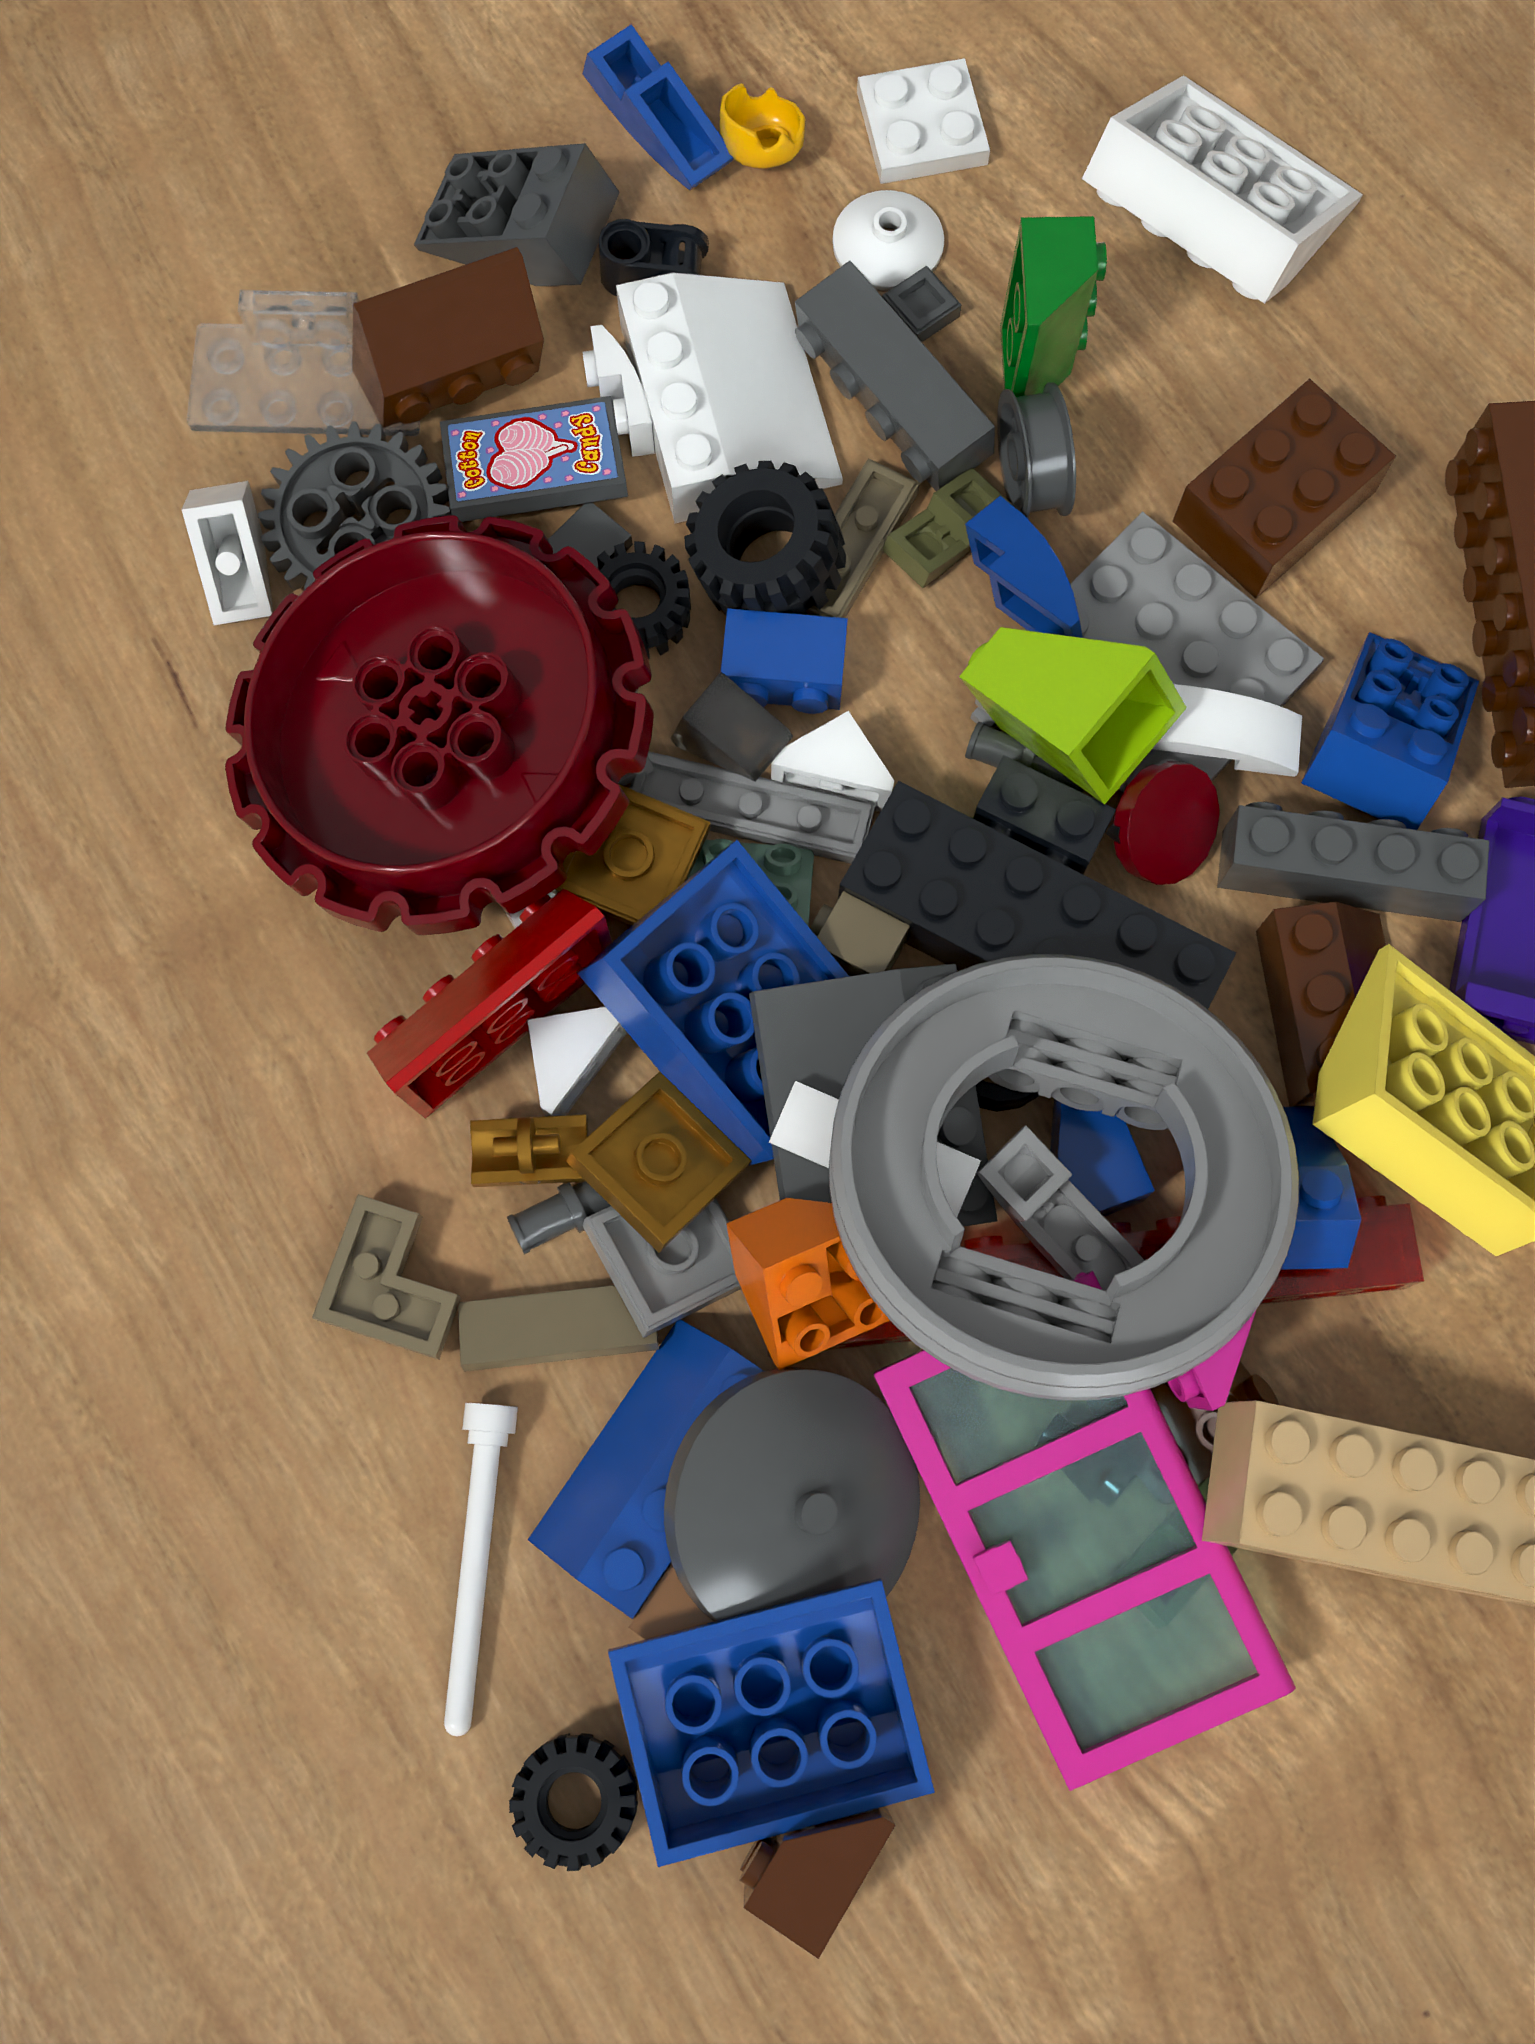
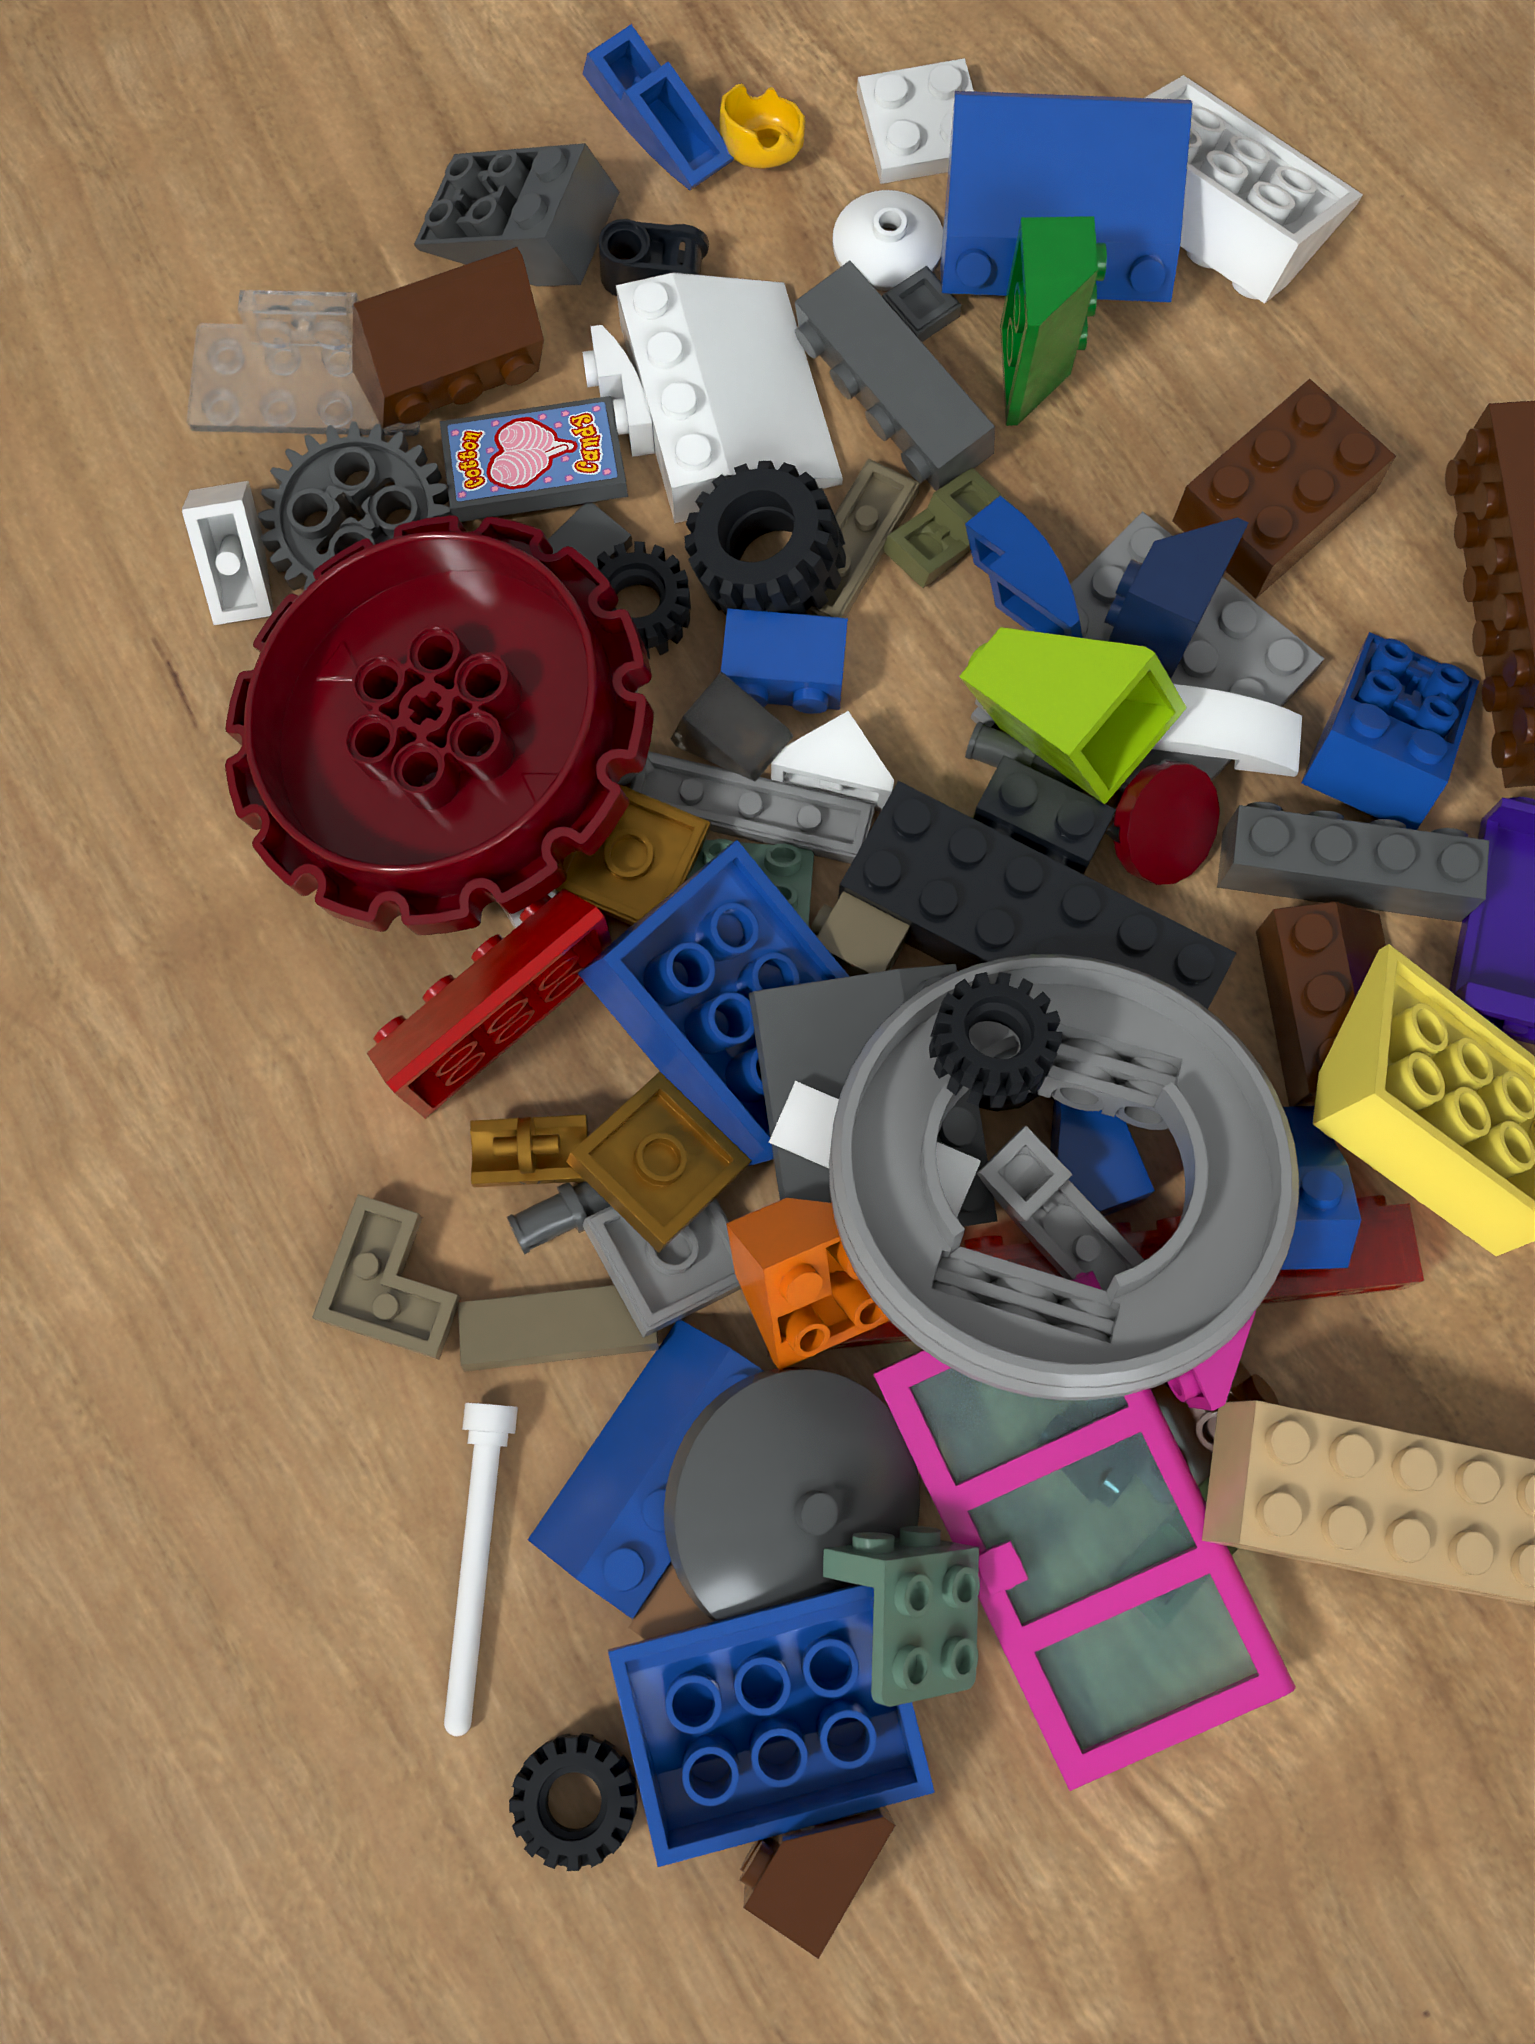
white slope [527,1007,627,1117] -> none
dark grey wheel [997,382,1076,518] -> none
none -> sand green bracket [823,1526,980,1707]
none -> black tyre [929,972,1062,1108]
none -> blue slope [940,91,1193,302]
none -> dark blue slope [1104,517,1248,679]

